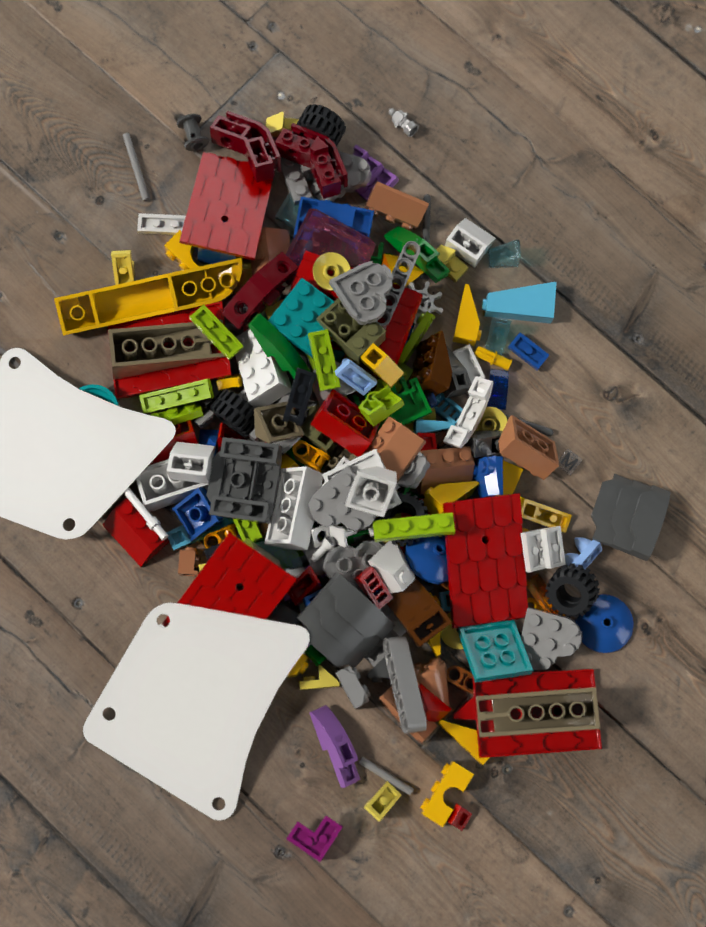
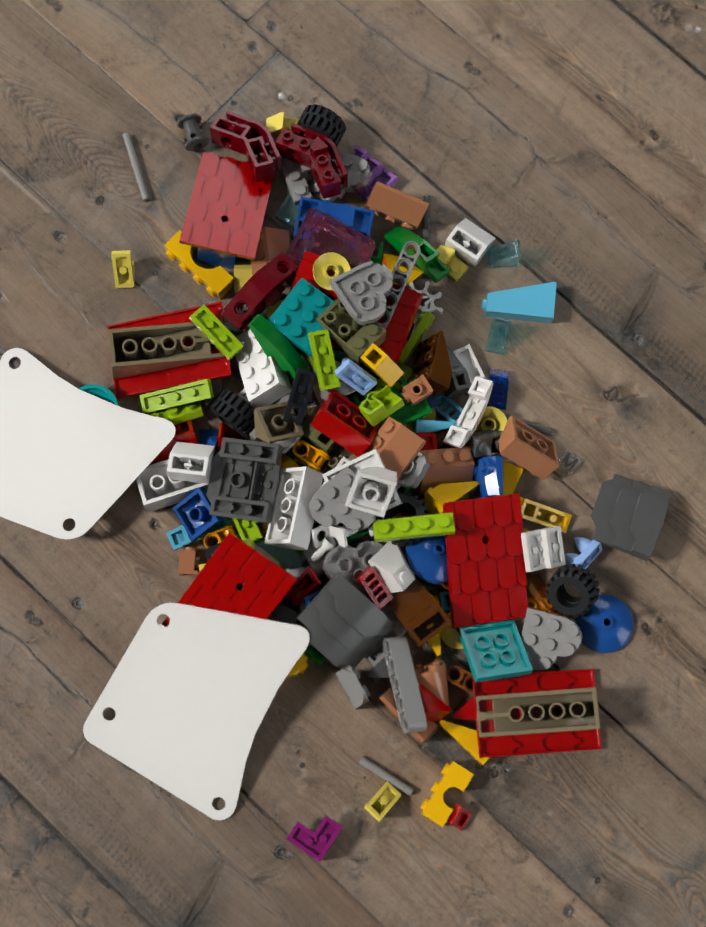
yellow slope [54,258,242,336] -> none
red slope [102,497,170,567] -> none
white bar [124,487,168,541] -> none
white plate [137,213,186,235] -> none
light grey slope [193,408,215,429] -> none
yellow piece [216,373,243,390] -> none
light yellow slope [299,665,340,690] -> none
medium lavender slope [309,705,360,788] -> none
light grey piece [388,108,419,137] -> none
yellow slope [452,284,482,346] -> none
yellow axle [475,346,512,371] -> none
blue plate [508,332,549,371] -> none
none -> nougat brick [401,375,434,406]

